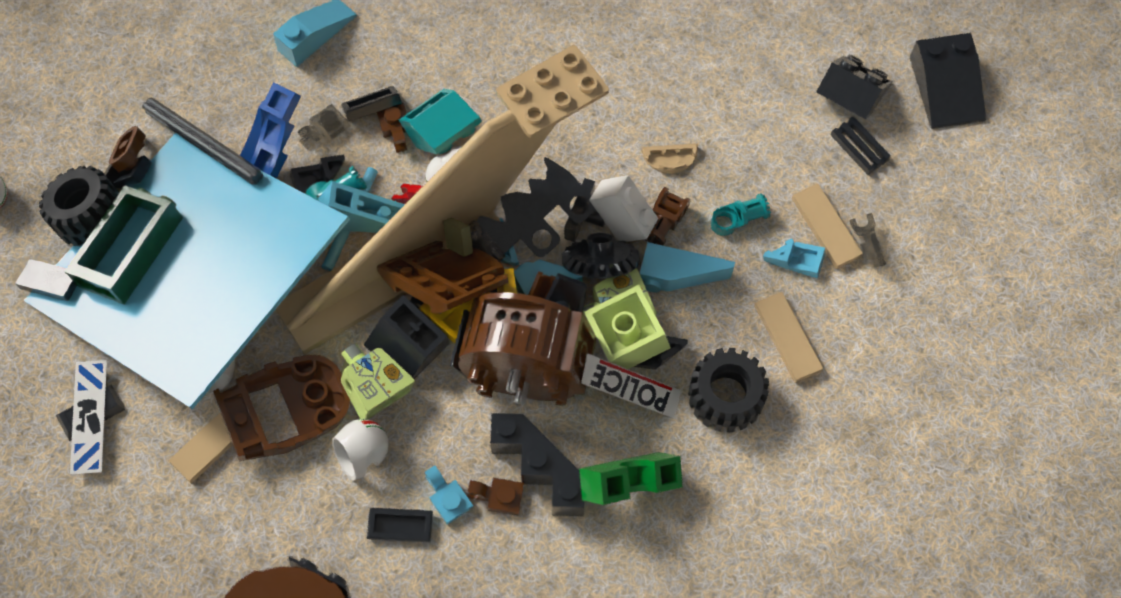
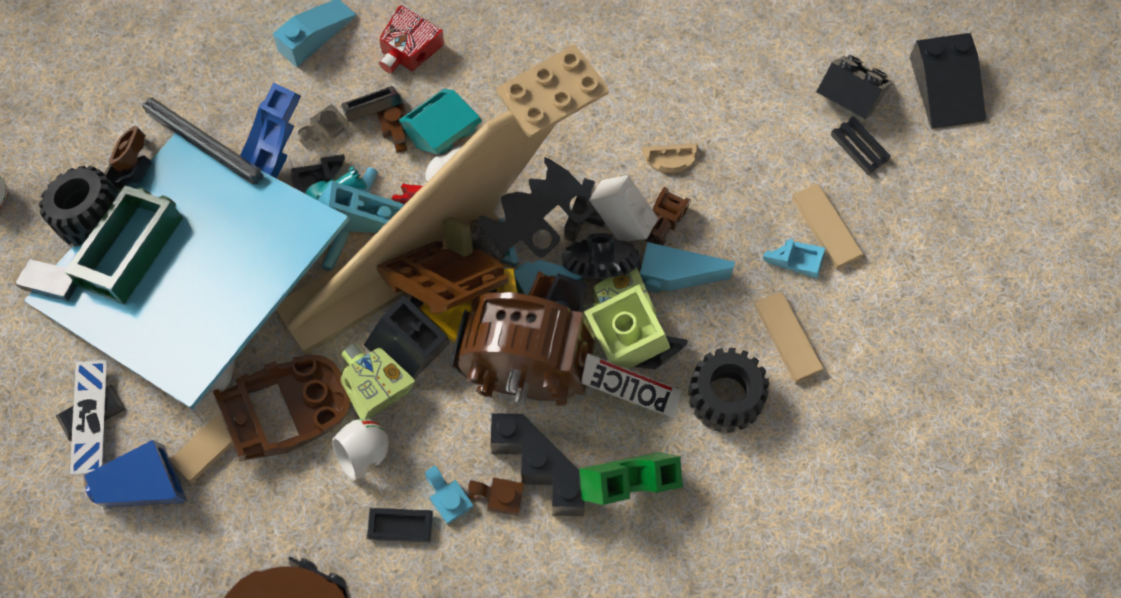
teal connector [710,193,771,236] -> none
clear smoke plate [849,213,886,268] -> none
none -> blue slope [84,440,187,507]
none -> red torso [379,4,444,74]

